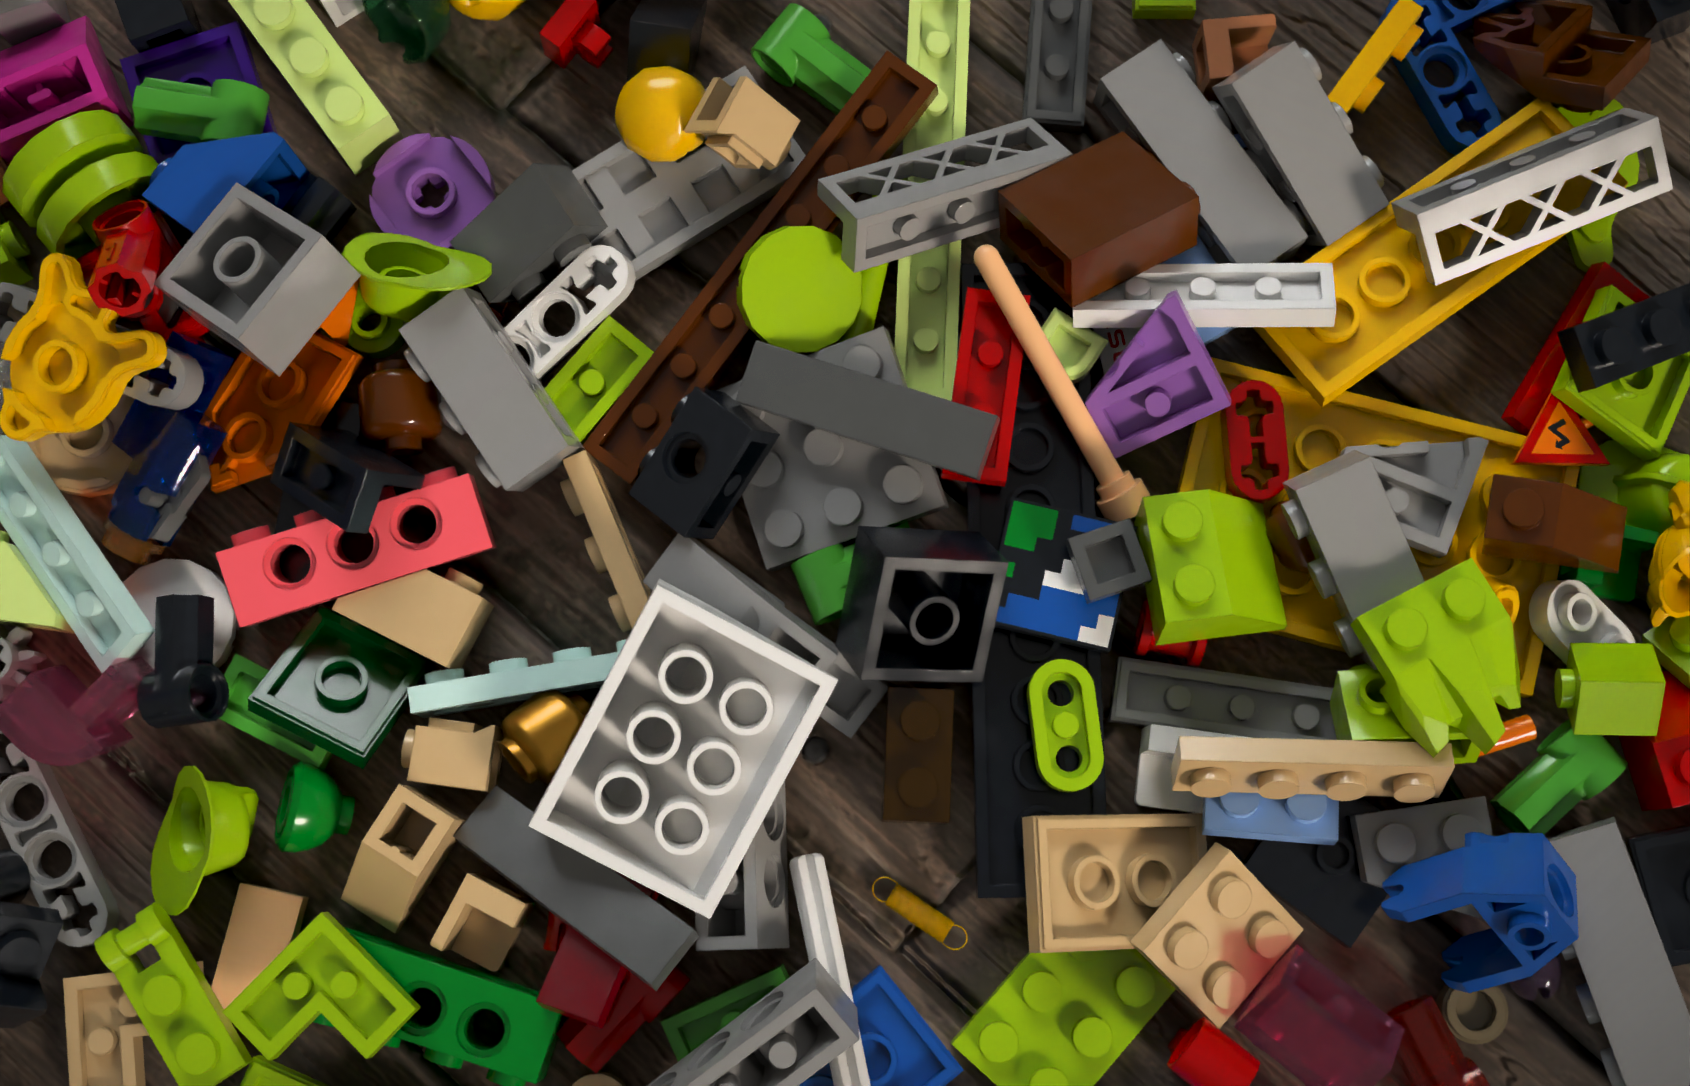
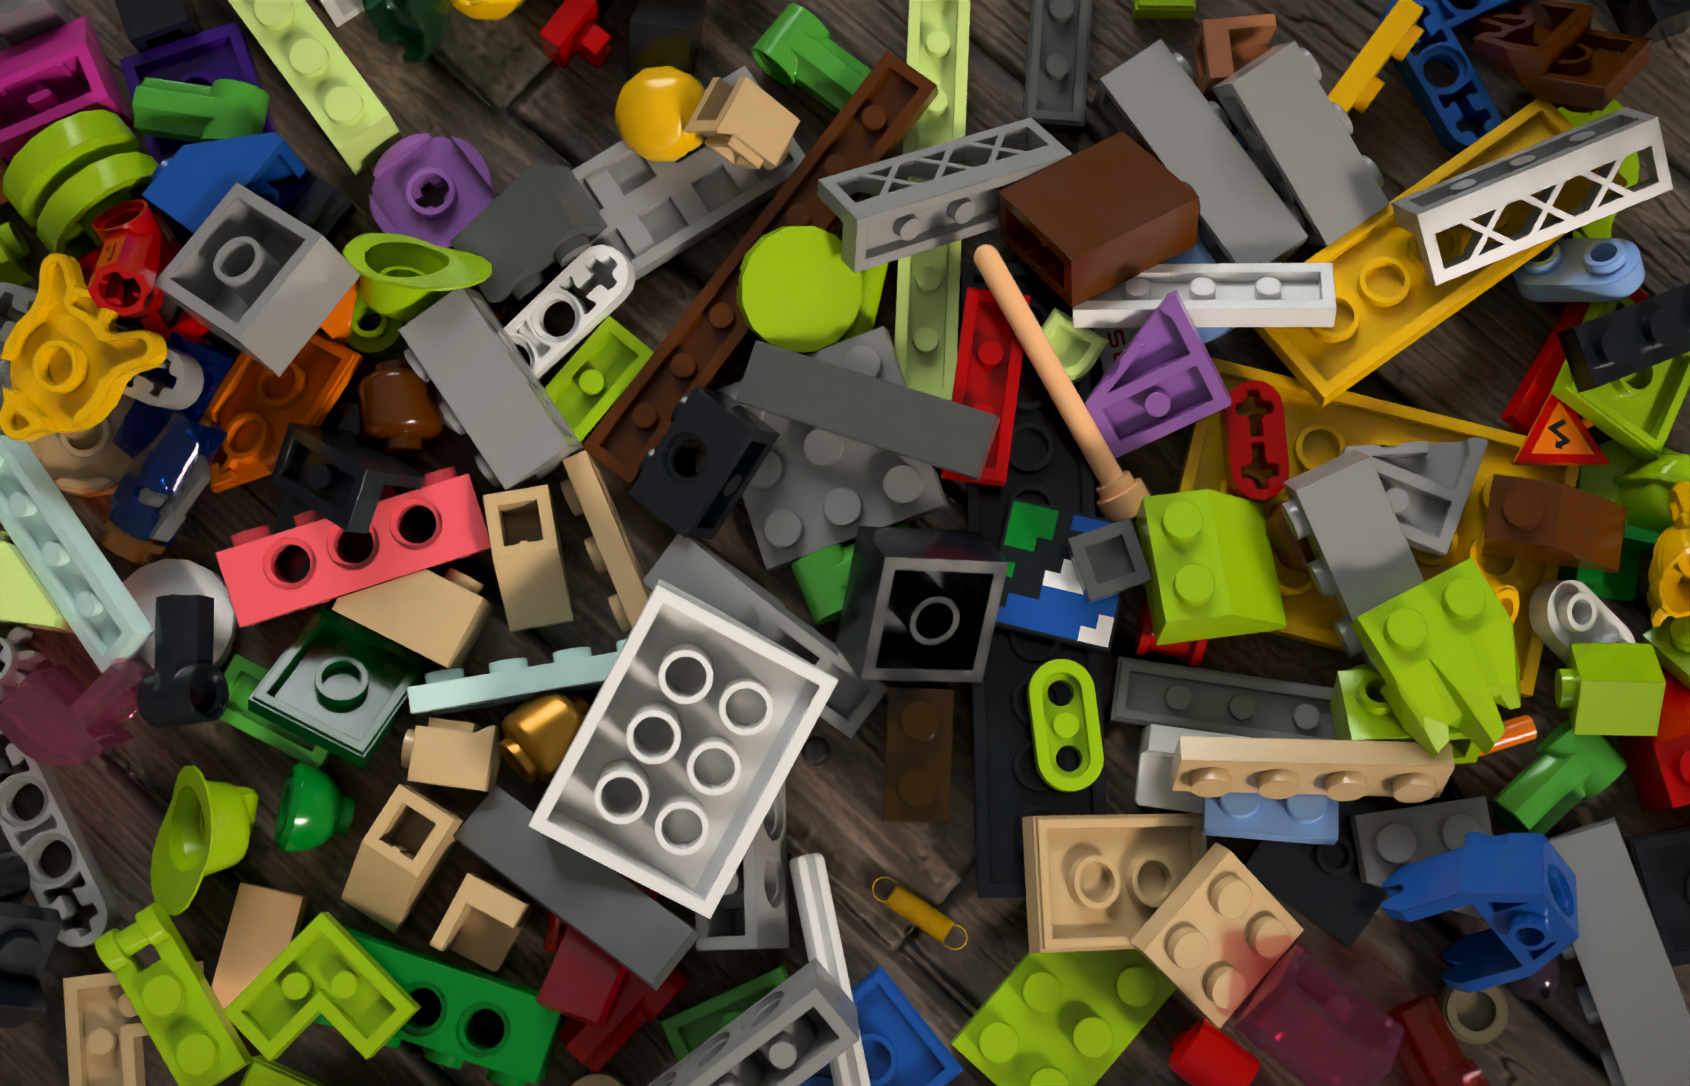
none -> tan slope [483,484,574,632]
none -> light blue plate [1512,238,1645,302]

